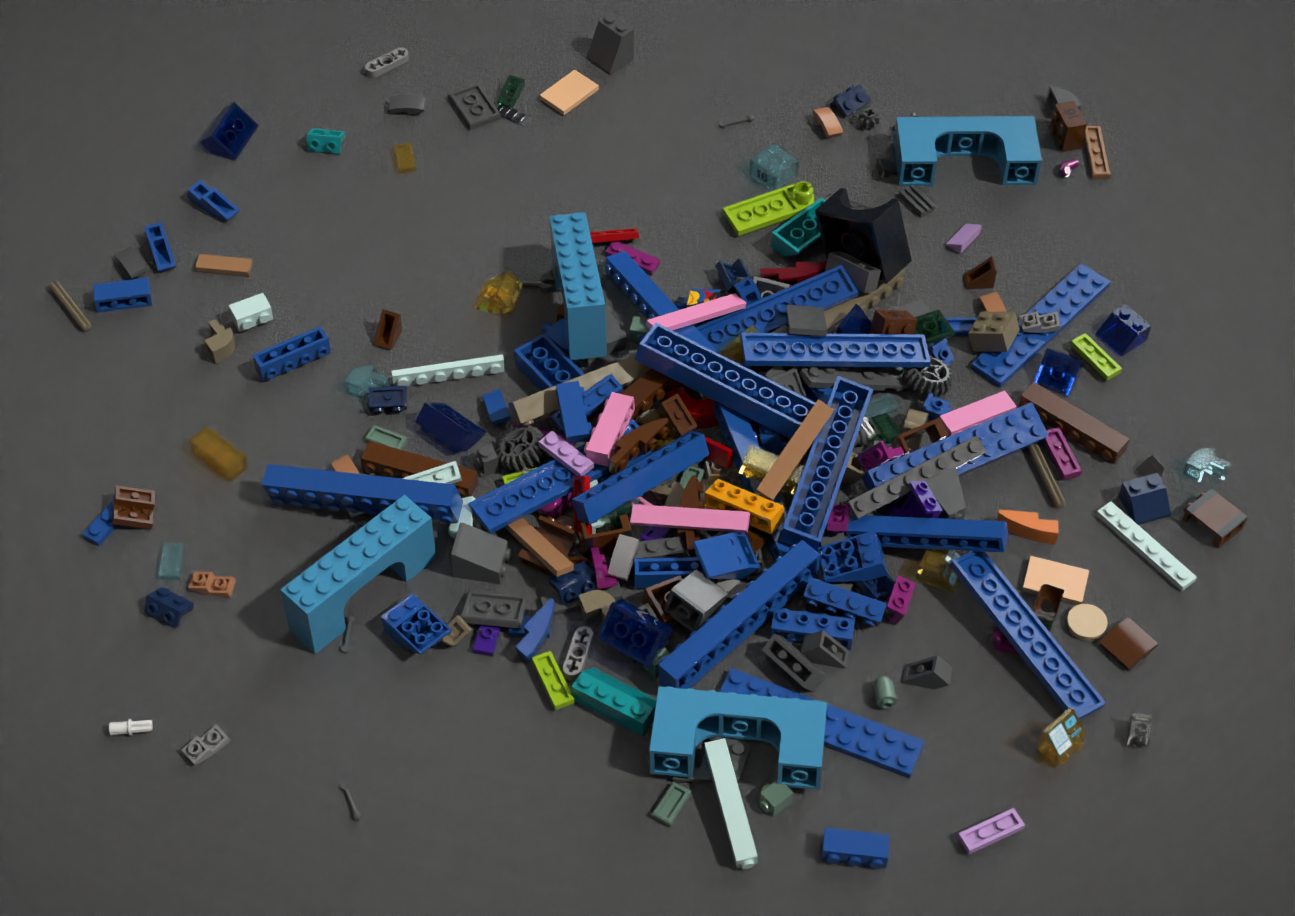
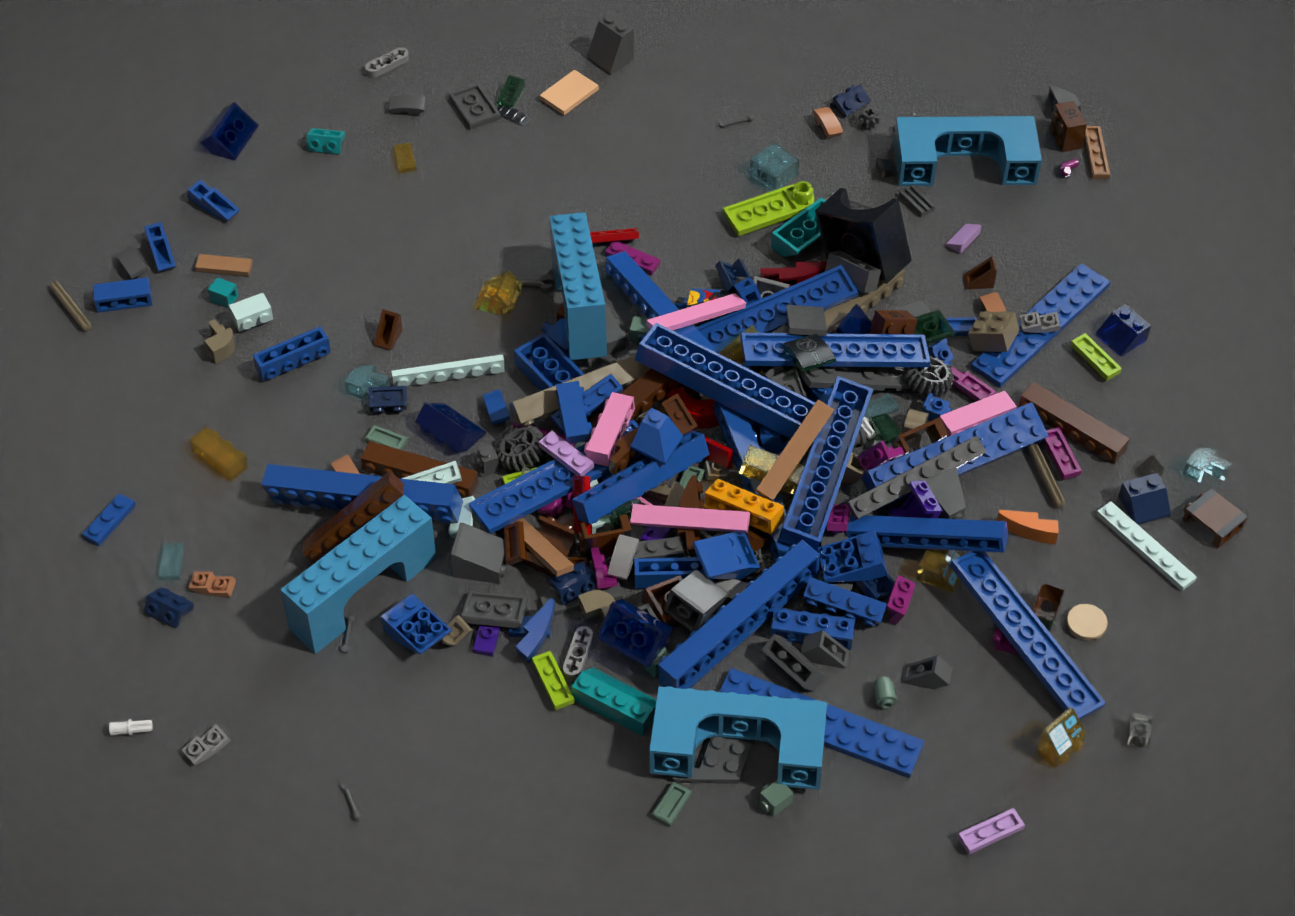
reddish brown slope [112,485,155,529] -> none
light aqua brick [704,738,758,869] -> none
blue brick [821,828,890,869] -> none
light nougat tile [1022,556,1089,605] -> none
clear blue slope [1034,347,1085,396] -> none
reddish brown slope [1099,617,1159,671] -> none
none -> teal brick [208,277,239,308]
none -> reddish brown brick [302,471,404,564]
none -> reddish brown plate [504,521,526,565]
none -> blue slope [630,408,683,465]
none -> black slope [784,334,836,371]
none -> magenta hinge [951,367,997,401]

